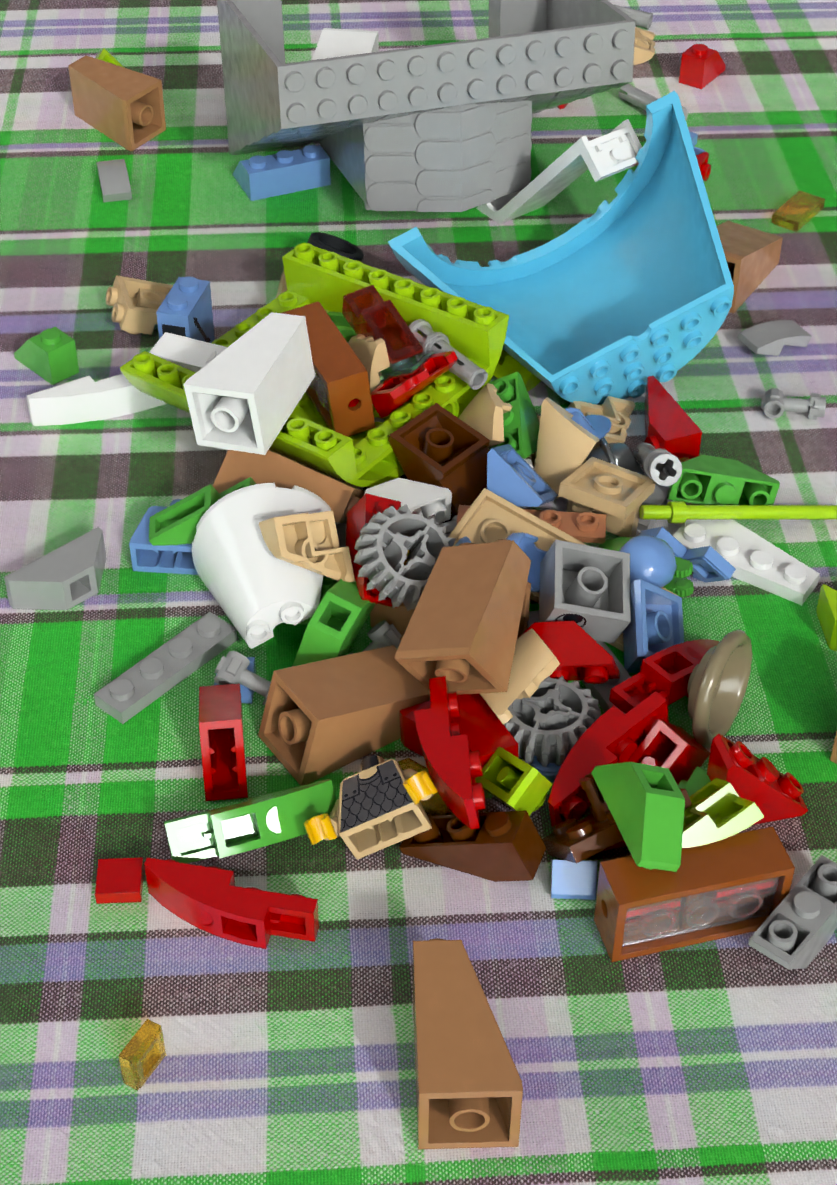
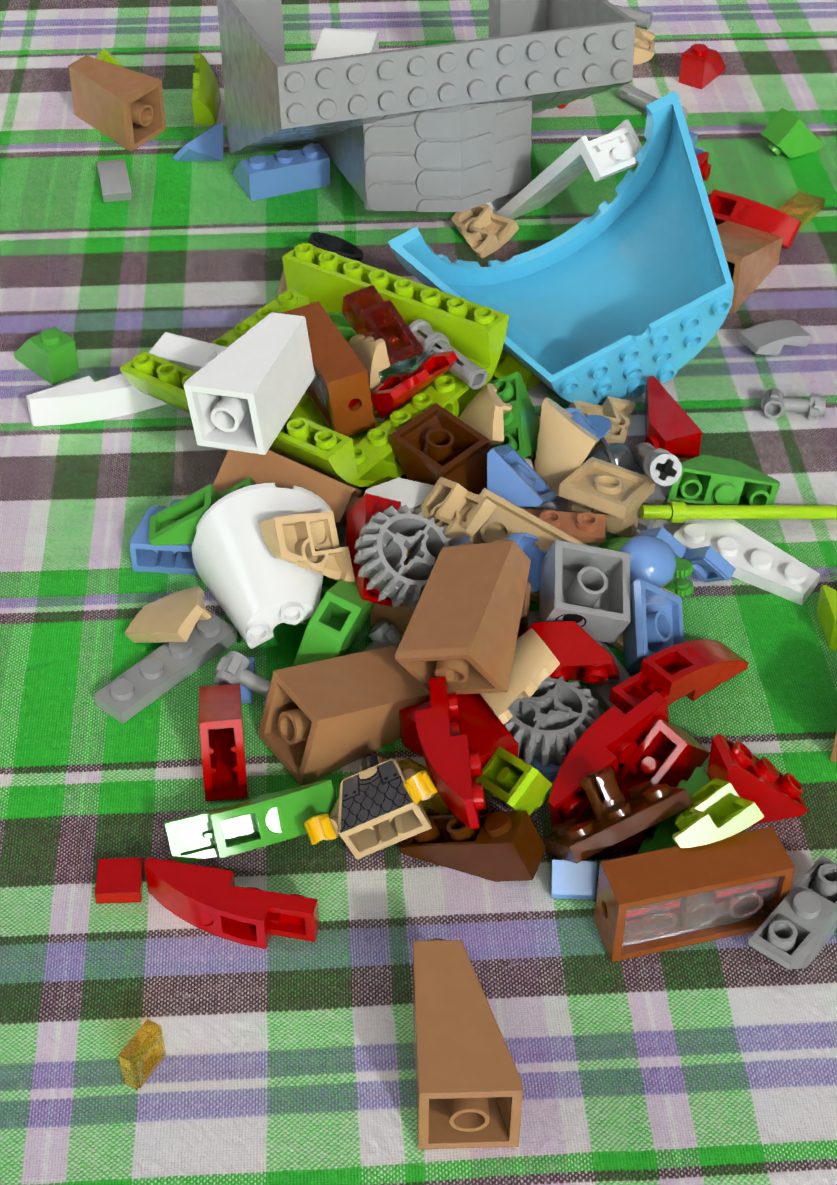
light grey slope [4,527,107,610] -> none
tan plate [106,275,173,335] -> none
medium blue brick [156,277,215,343] -> none
bright green slope [591,762,685,872] -> none
dark tan piece [687,629,753,749] -> none
none -> tan slope [124,586,212,643]
none -> medium blue slope [172,123,224,161]
none -> lime slope [192,53,221,125]
none -> tan slope [421,477,497,546]
none -> tan slope [451,204,519,258]
none -> red slope [707,189,801,249]
none -> bright green slope [761,108,824,159]

